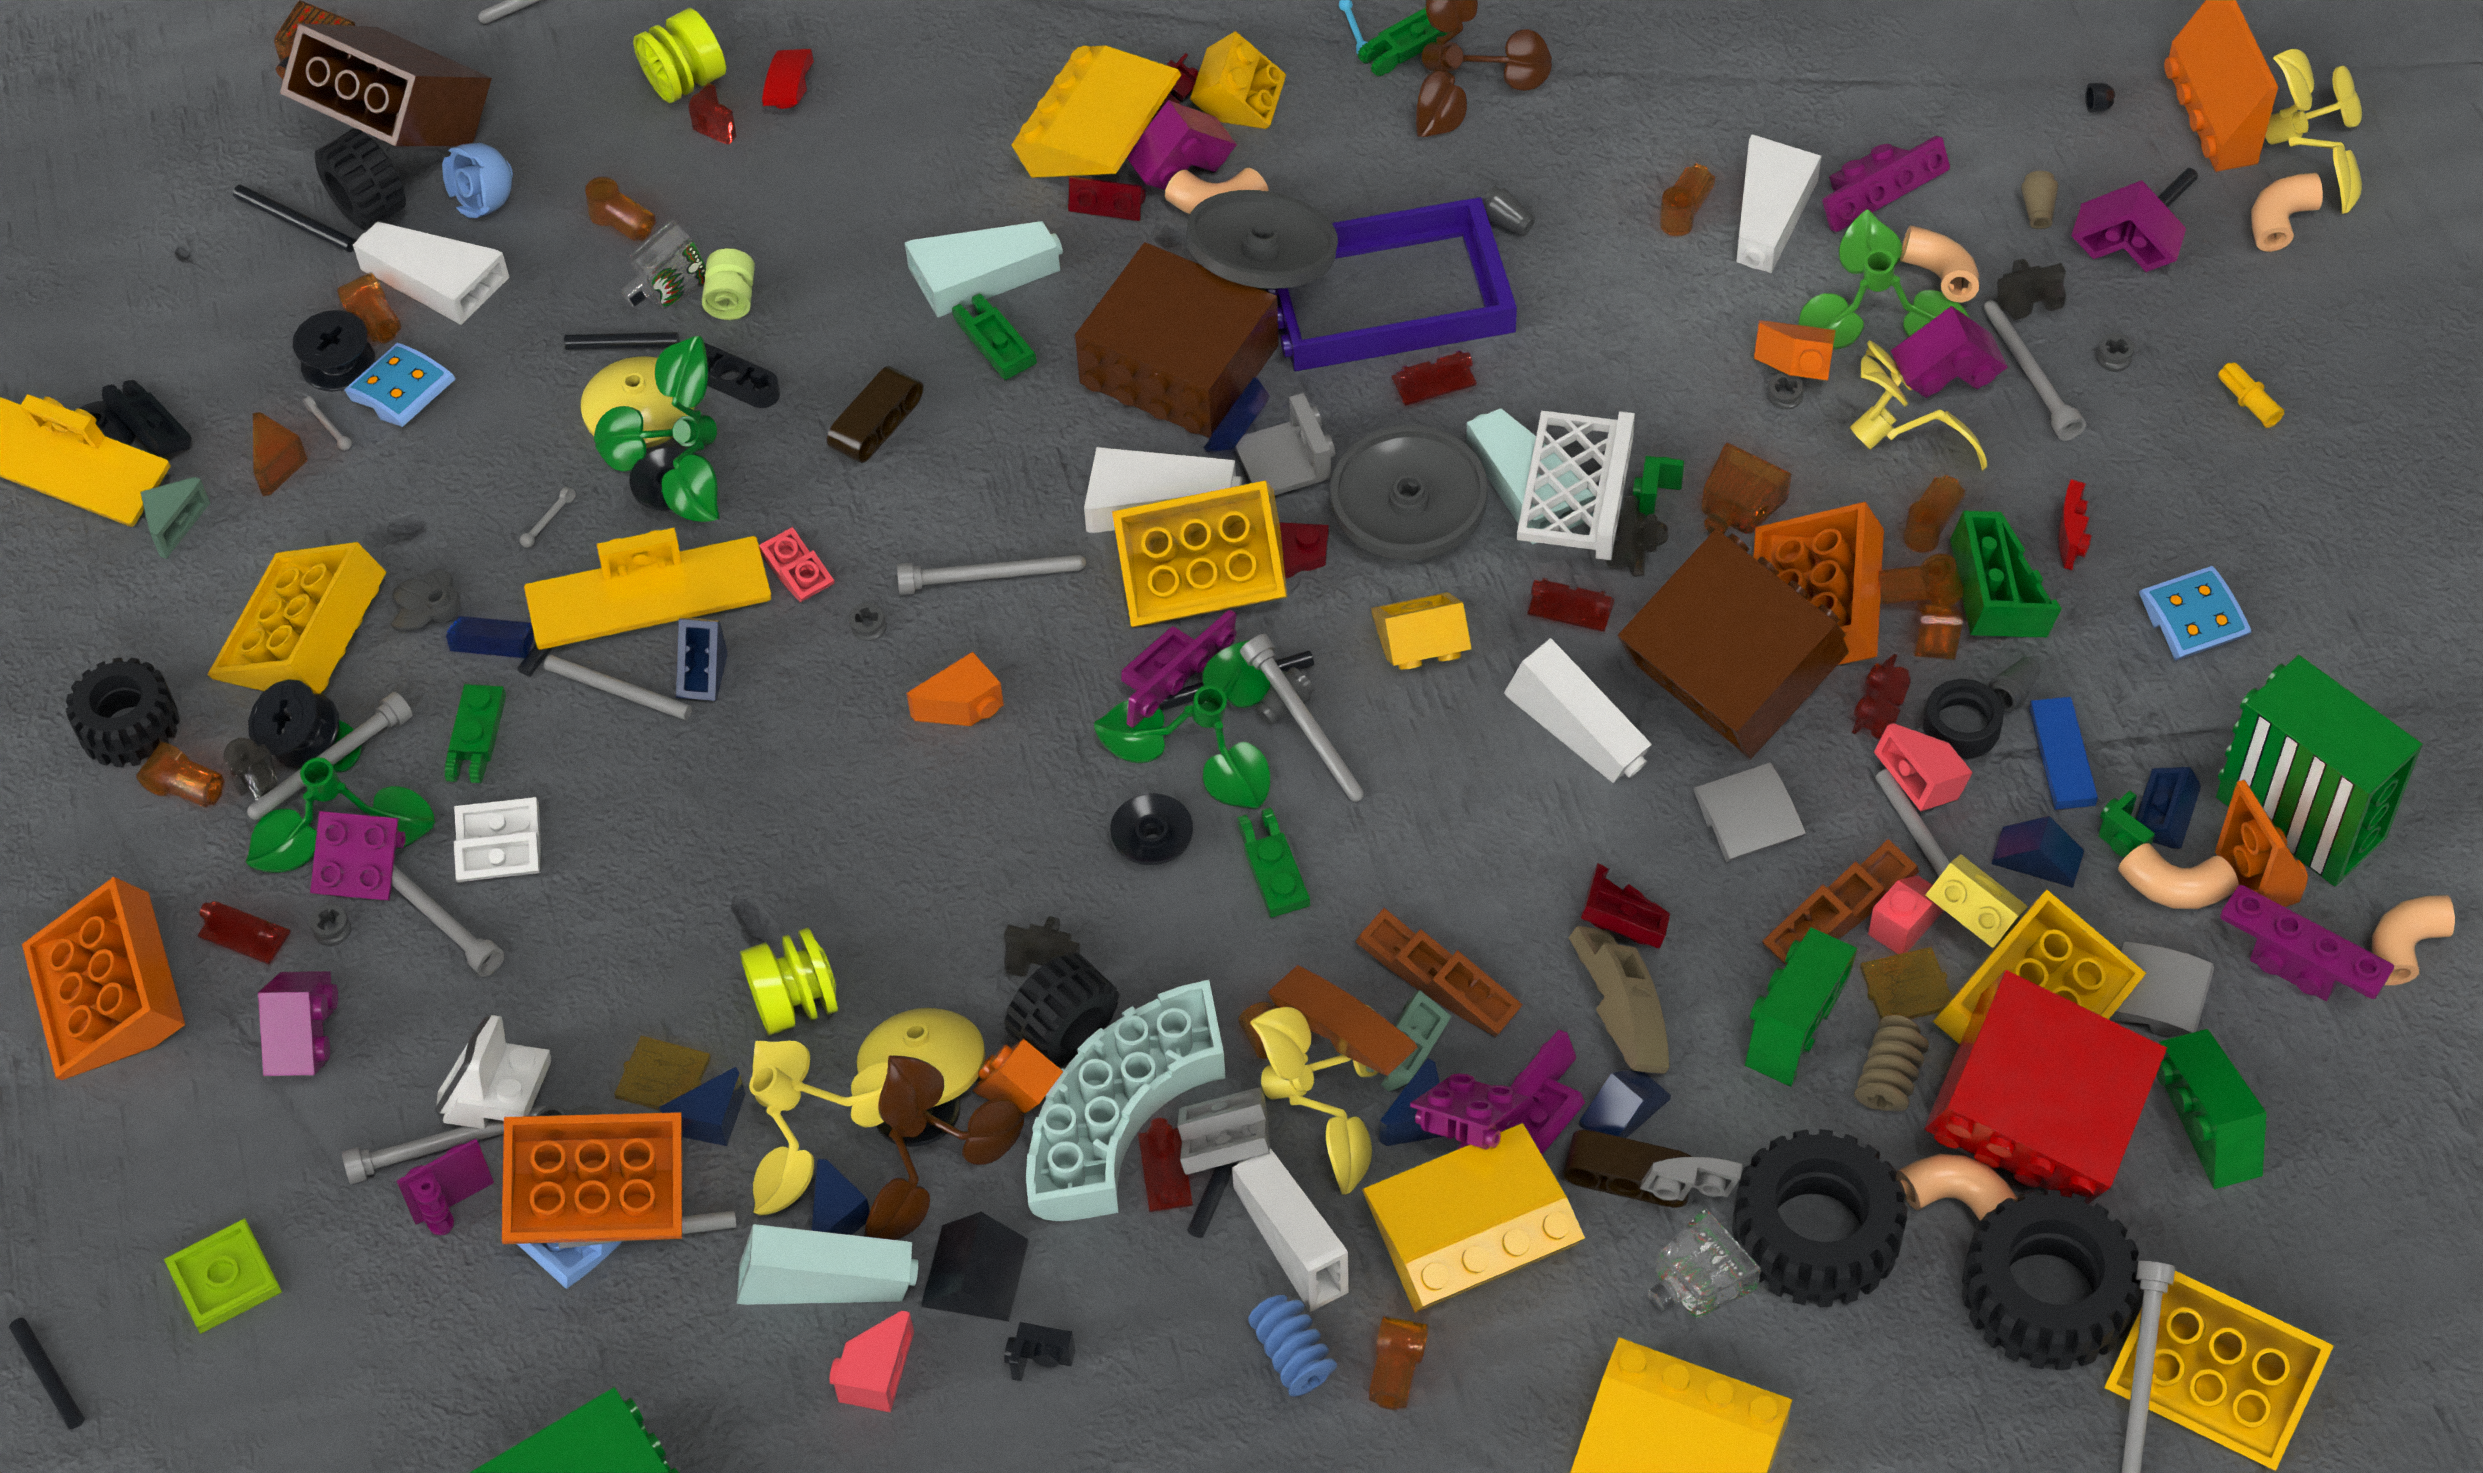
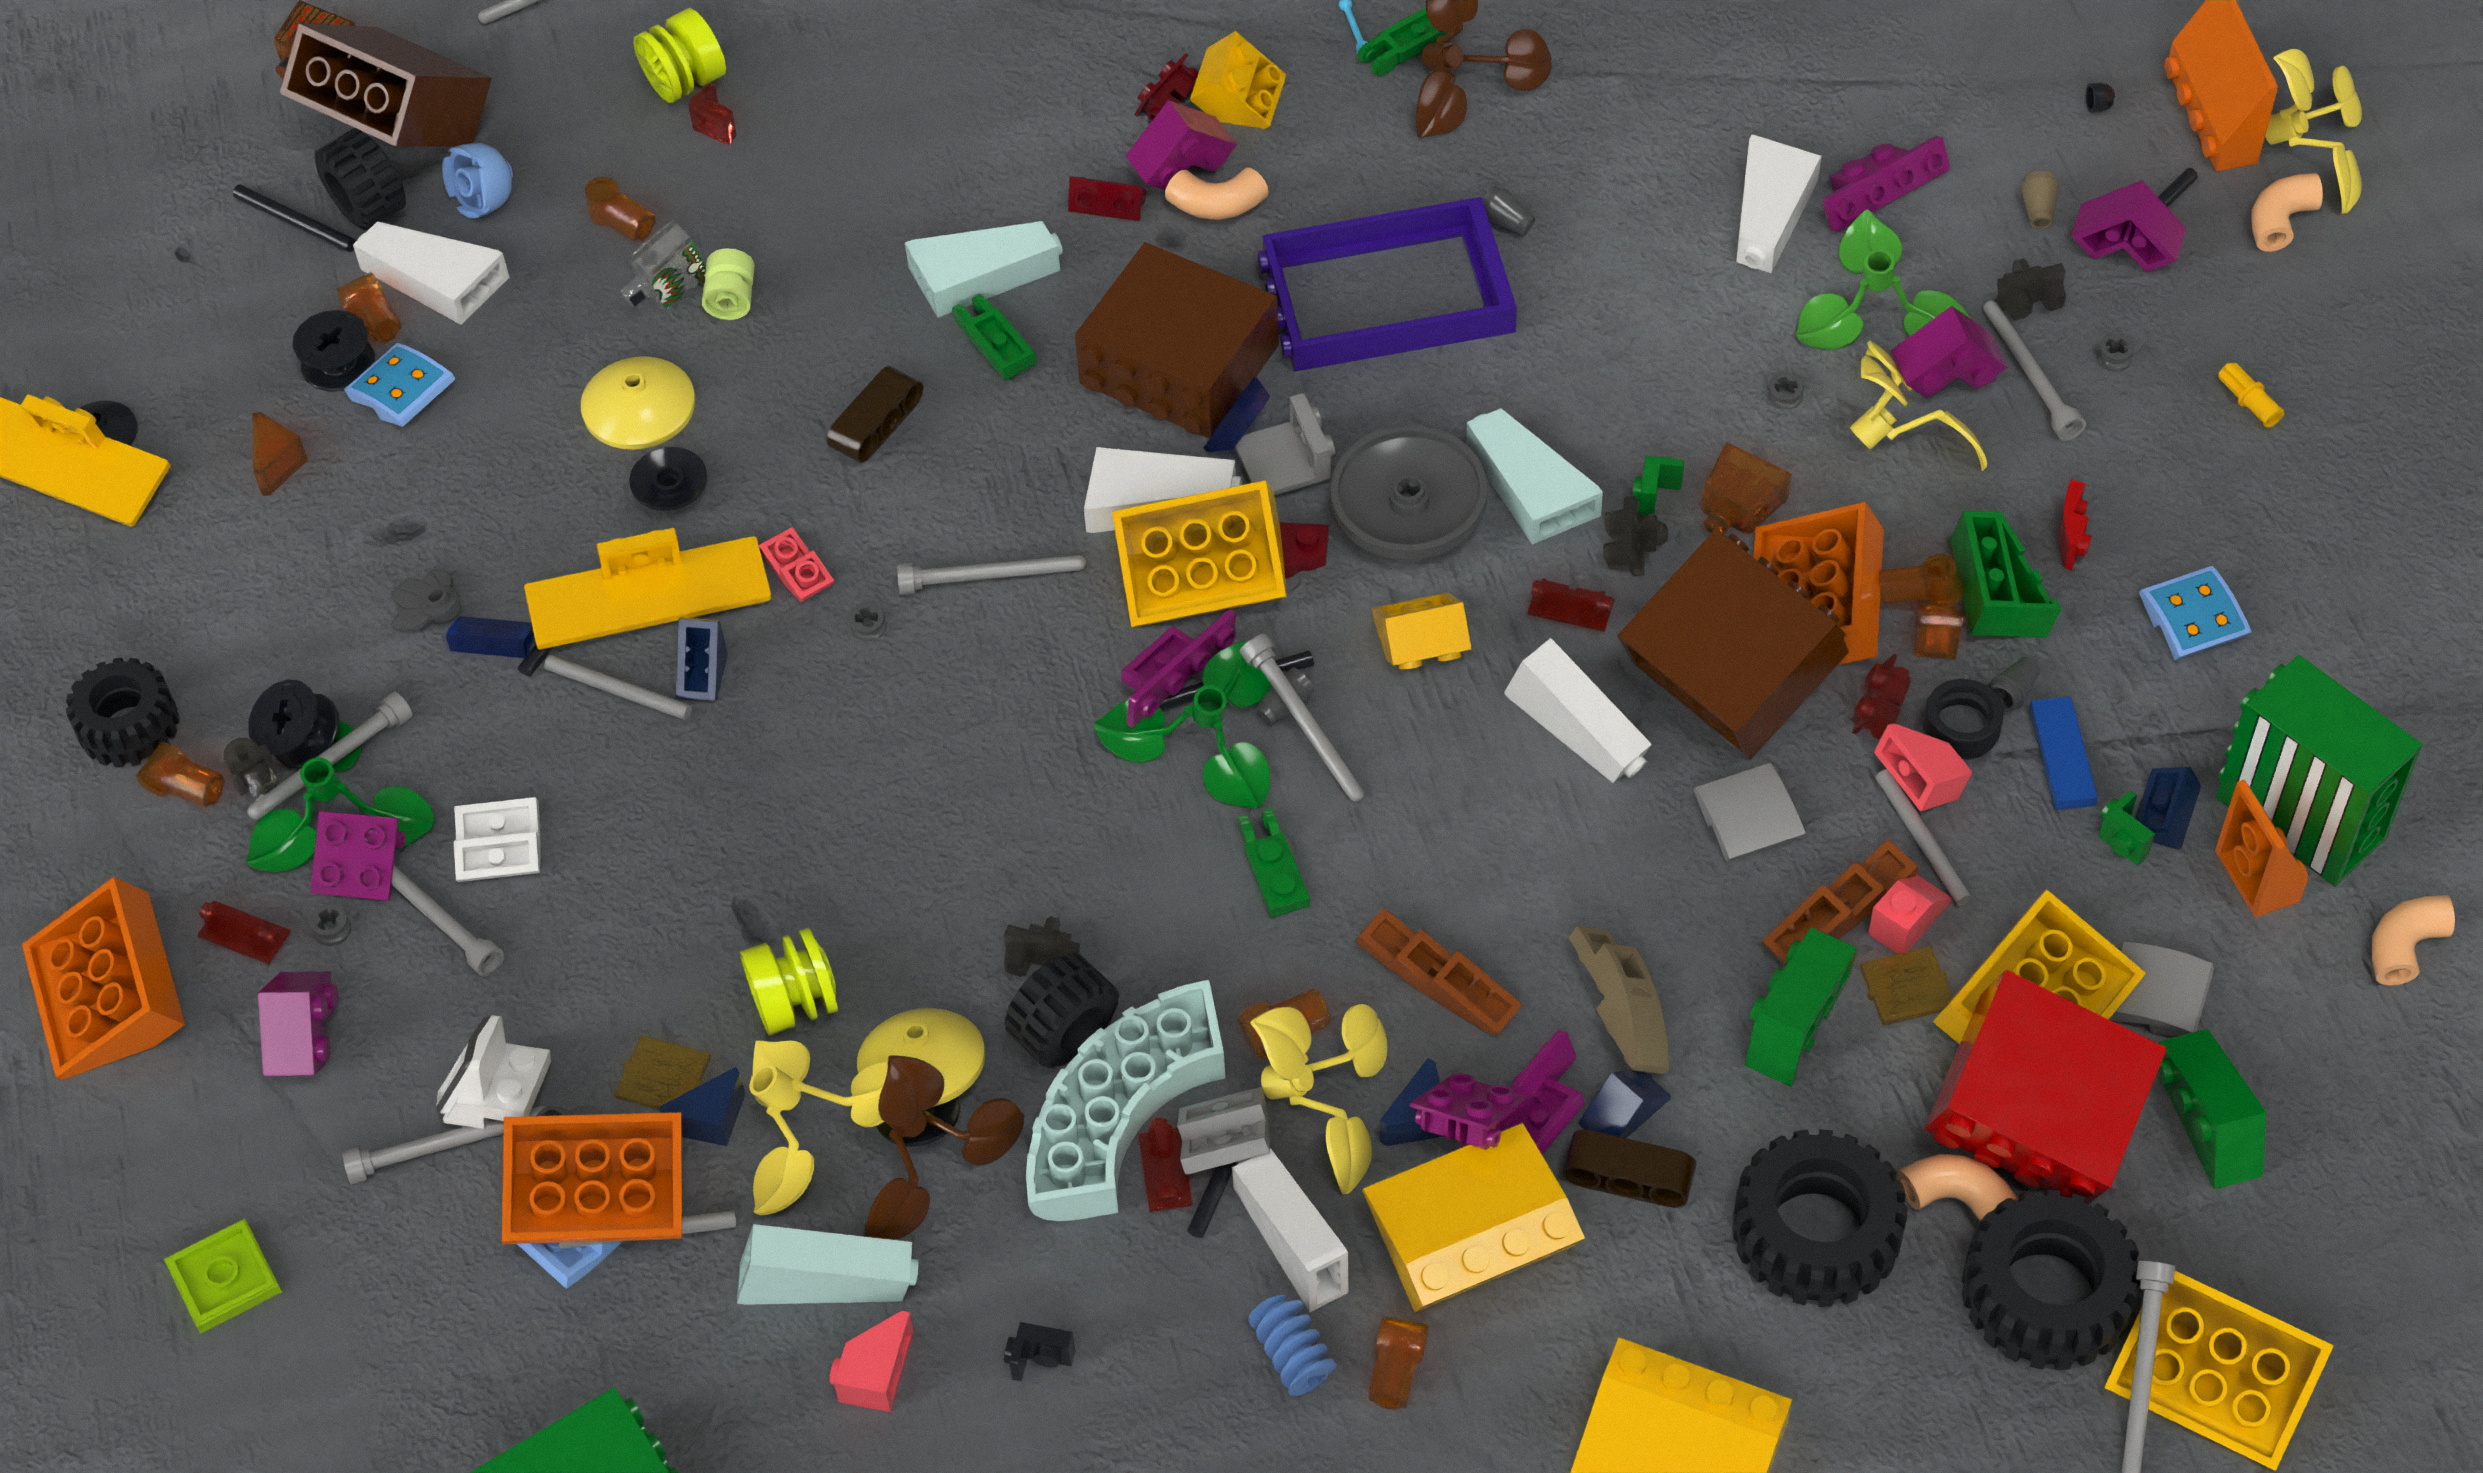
black bar [9,1318,85,1429] -> none
black hinge [101,379,192,456] -> none
sand green slope [140,477,210,559] -> none
yellow slope [207,542,387,694] -> none
light grey hinge [303,396,352,451] -> none
magenta hinge [396,1138,494,1235] -> none
green hinge [444,684,506,783] -> none
light grey hinge [520,487,576,548] -> none
black bar [564,332,679,350] -> none
green plant [594,336,720,522] -> none
black beam [704,343,780,408] -> none
red slope [762,49,814,109] -> none
dark blue slope [811,1159,870,1235] -> none
orange slope [906,652,1004,726] -> none
black slope [922,1212,1028,1322] -> none
orange slope [972,1038,1063,1113] -> none
yellow slope [1011,45,1181,178] -> none
black dish [1110,793,1193,865] -> none
dark grey dish [1186,190,1338,289] -> none
dark orange slope [1267,965,1418,1076] -> none
sand green hinge [1366,990,1452,1092] -> none
clear red hinge [1392,350,1477,406] -> none
white fence [1517,411,1635,560] -> none
dark red wing [1581,863,1670,949] -> none
light grey slope [1640,1157,1743,1201] -> none
clear torso [1647,1208,1761,1318] -> none
clear orange piece [1660,163,1715,236] -> none
orange slope [1754,320,1836,380] -> none
dark tan piece [1854,1015,1929,1112] -> none
light nougat cylinder [1900,225,1979,303] -> none
clear orange piece [1904,474,1965,553] -> none
light yellow brick [1925,854,2028,948] -> none
dark blue slope [1991,816,2085,888] -> none
light nougat cylinder [2118,843,2239,909] -> none
magenta bracket [2220,885,2394,1002] -> none

